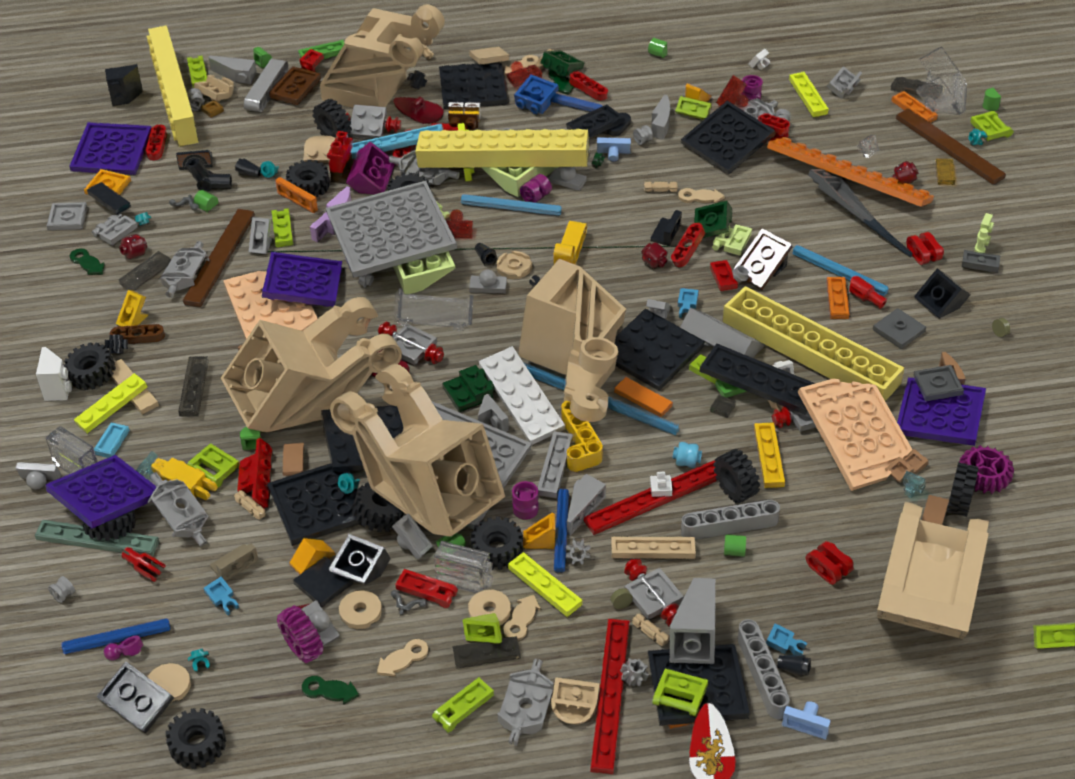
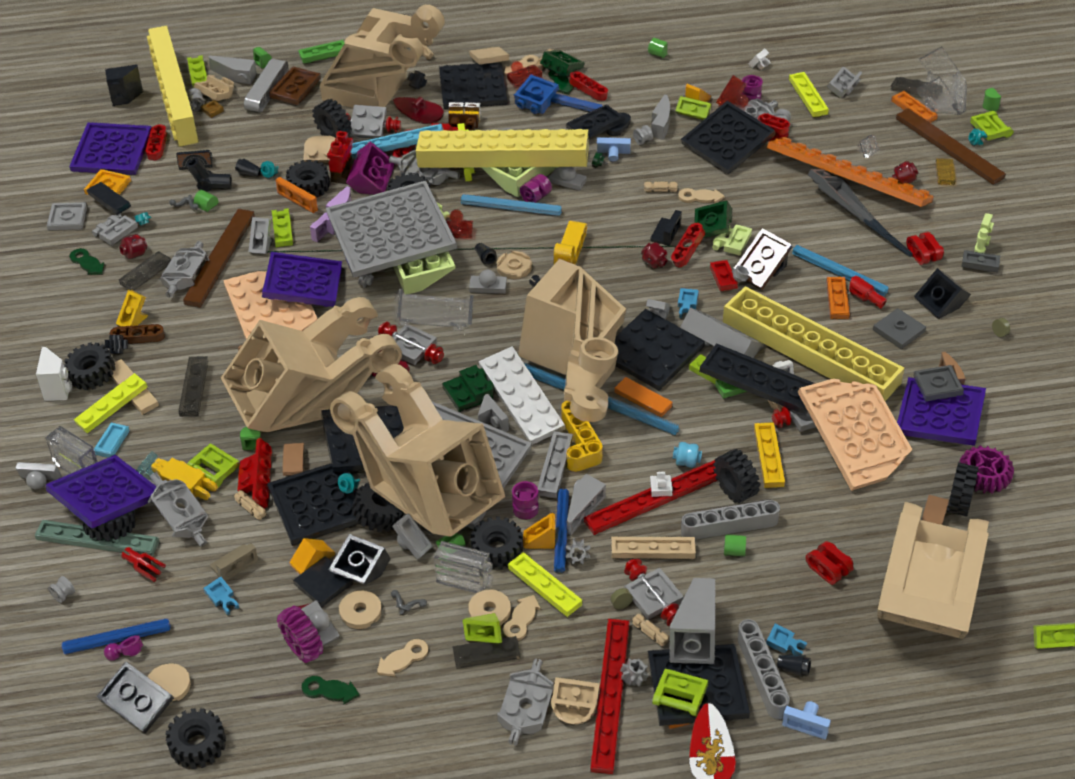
teal plate [187,648,210,672] -> none
red bracket [299,49,324,72] -> none
red plate [395,569,458,608] -> none
lime plate [432,677,494,733] -> none
clear smoke tile [710,395,736,418] -> none
medium nougat slope [885,449,929,483] -> none
clear light blue tile [903,471,926,498] -> none

